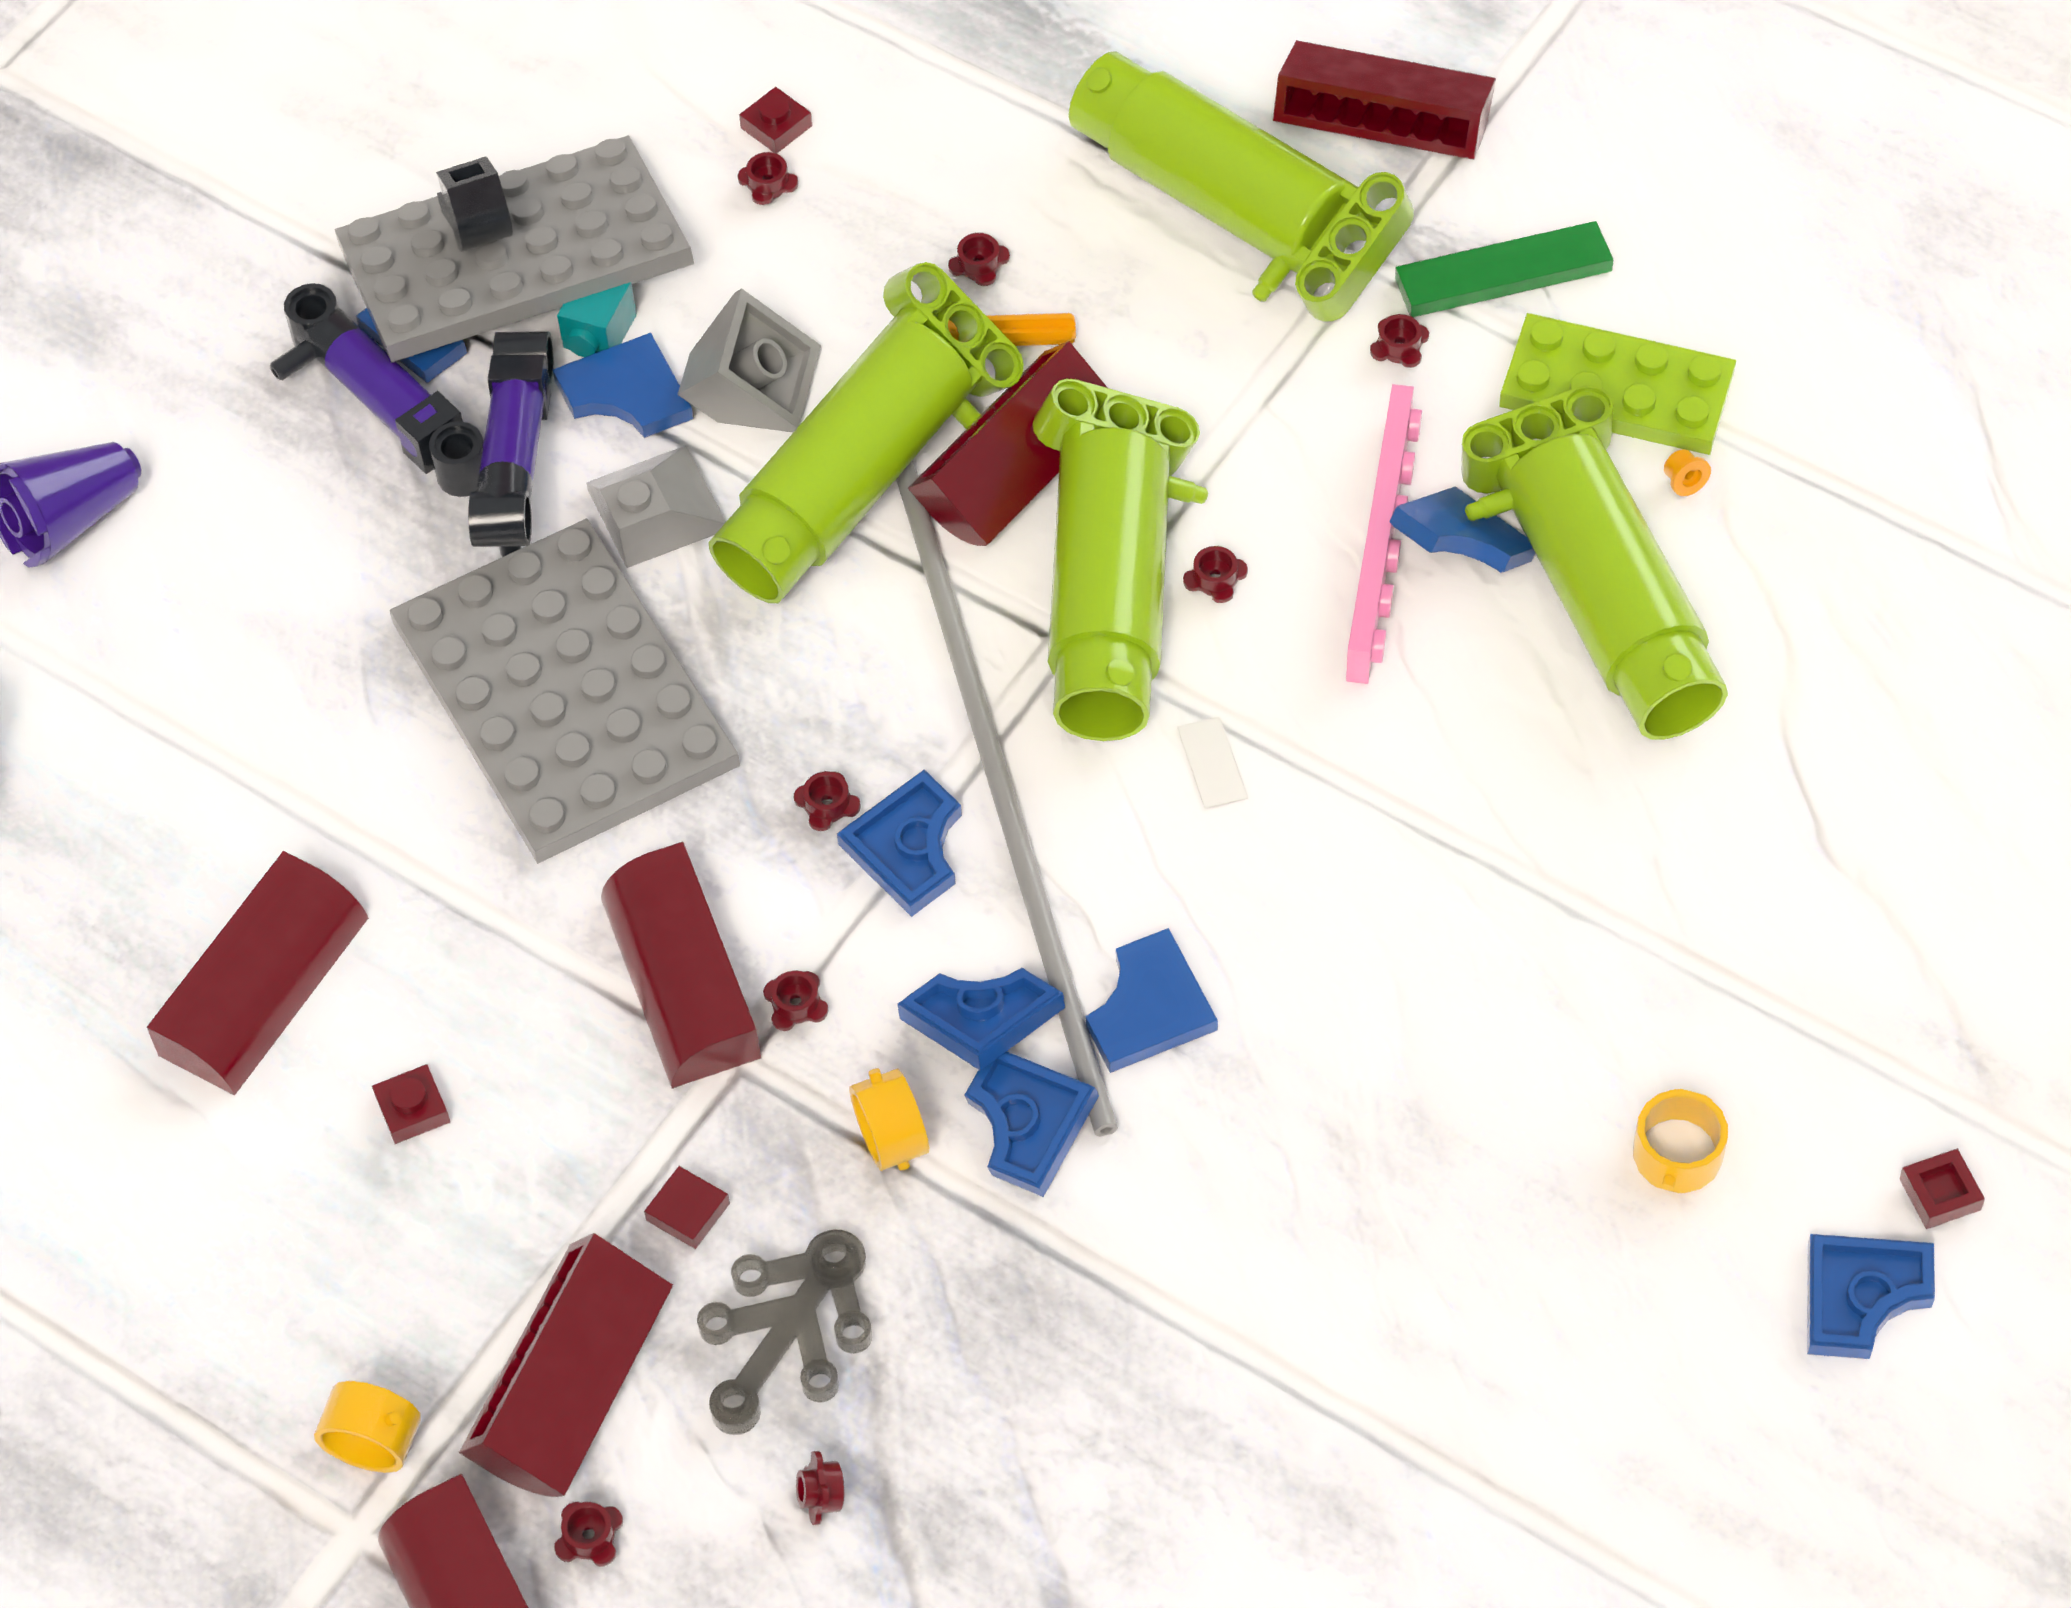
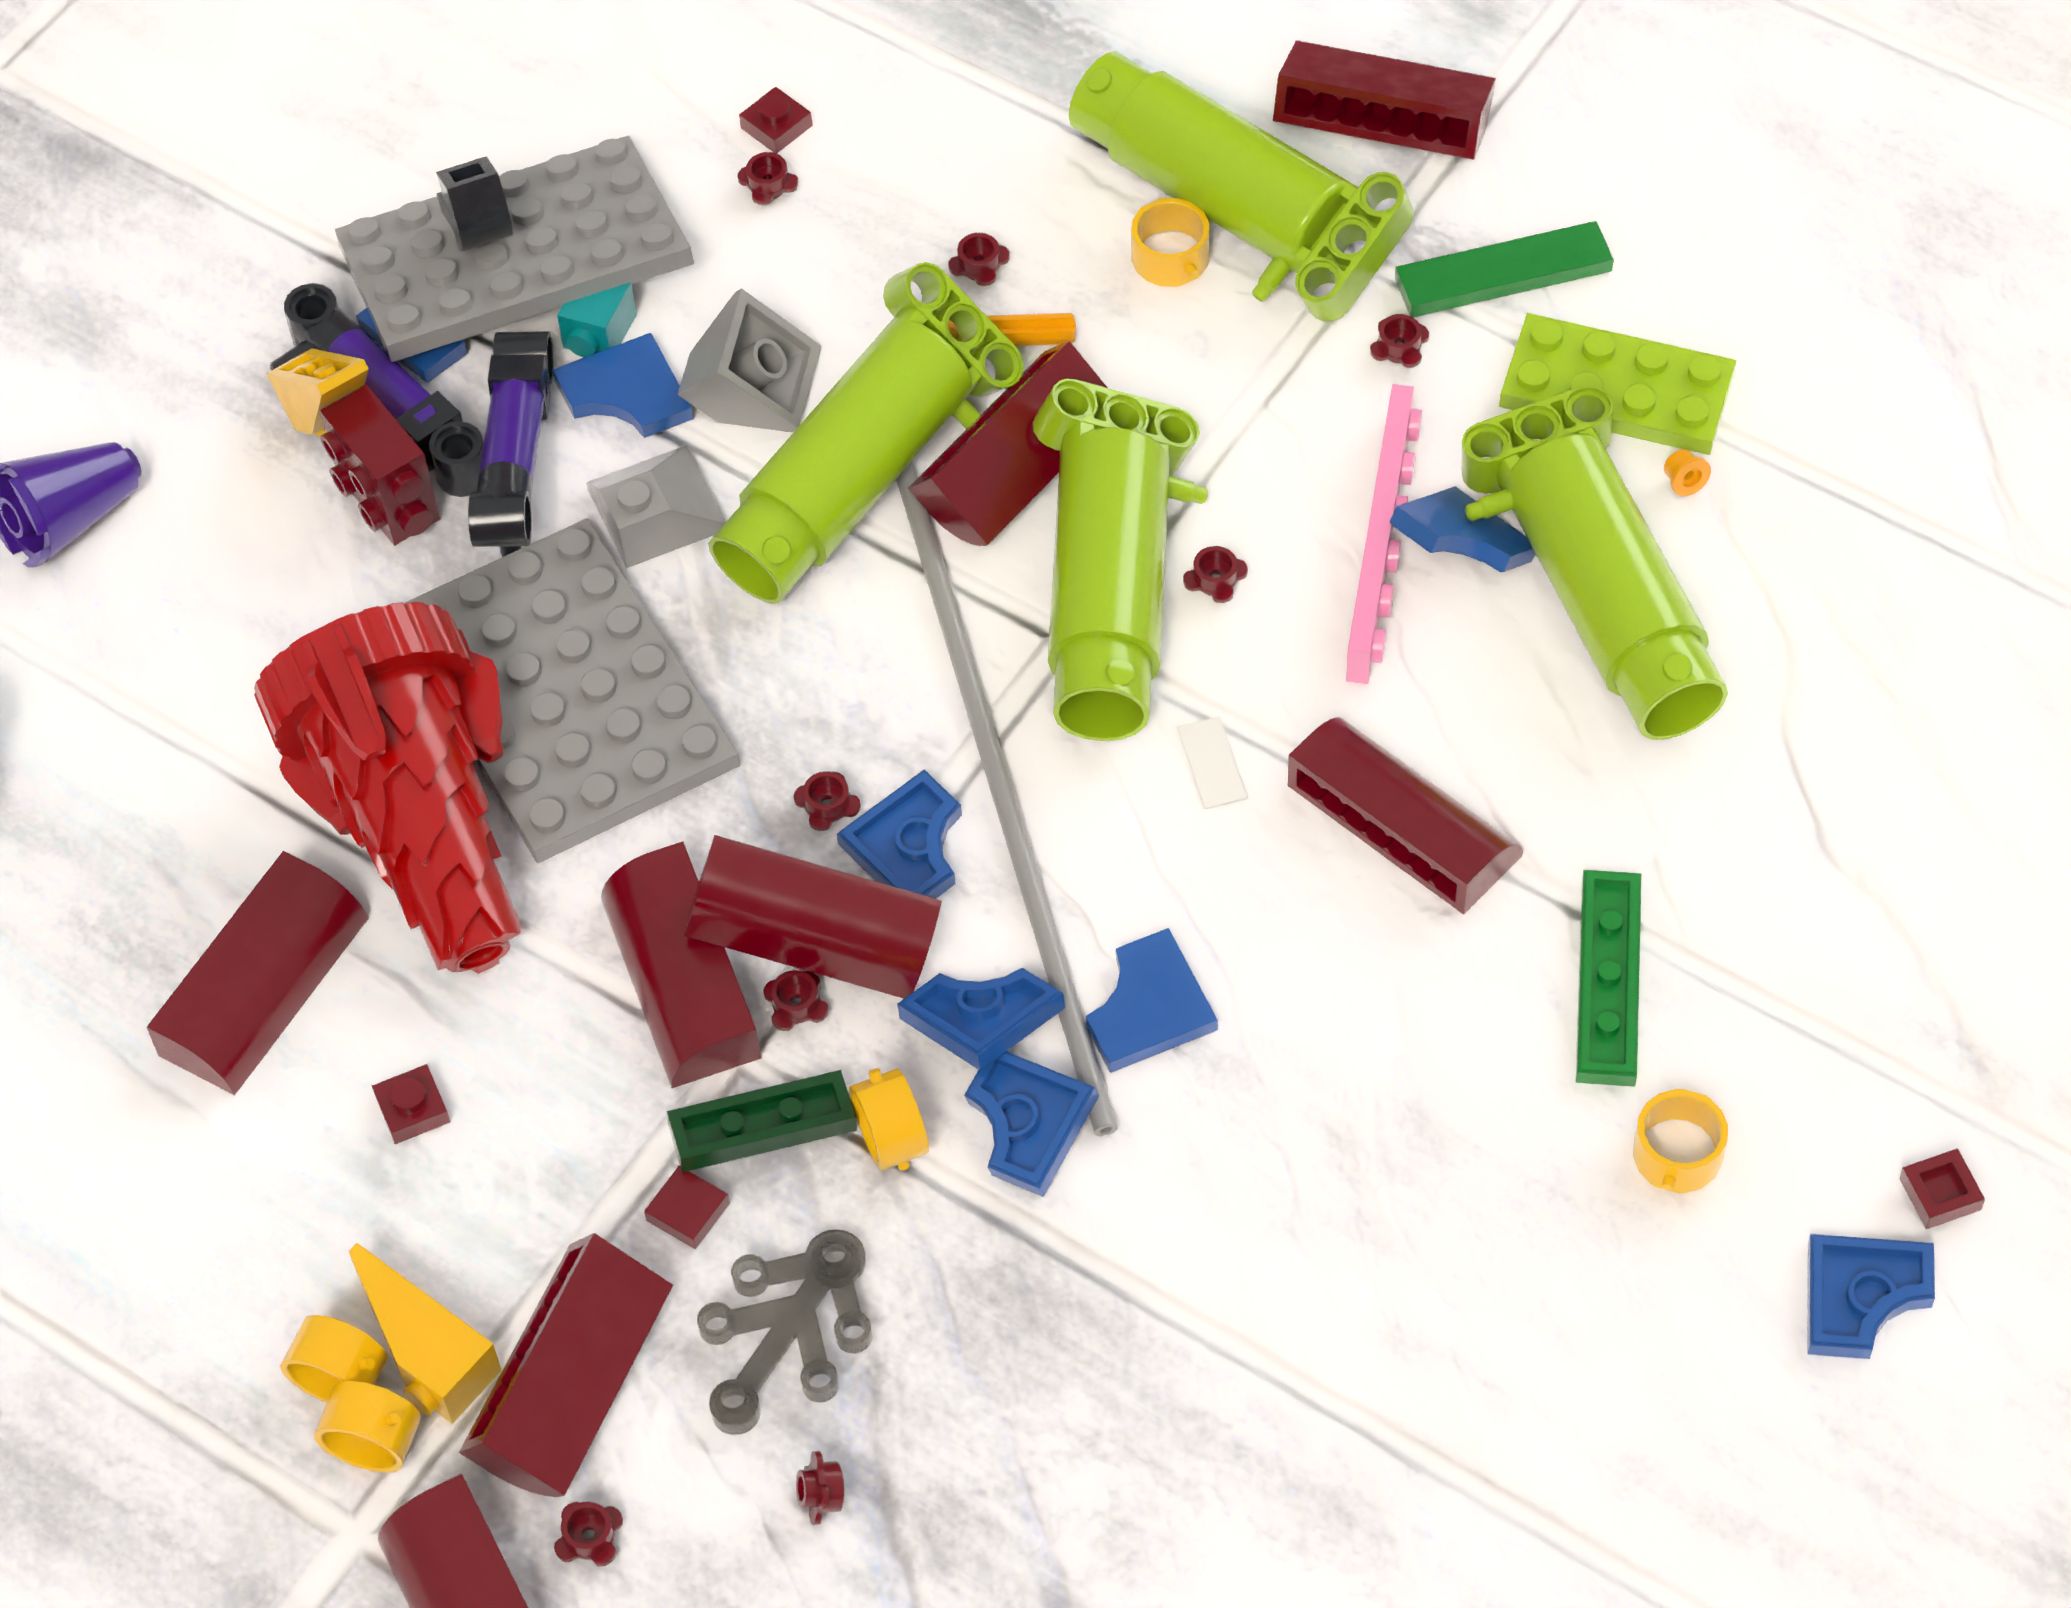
none -> red cone [254,602,521,974]
none -> yellow slope [266,349,369,437]
none -> yellow piece [280,1315,388,1403]
none -> dark red brick [320,384,440,546]
none -> yellow slope [349,1243,502,1424]
none -> dark green plate [667,1070,857,1173]
none -> dark red brick [684,835,942,999]
none -> yellow piece [1131,198,1210,287]
none -> dark red brick [1287,717,1523,915]
none -> green tile [1575,870,1642,1087]

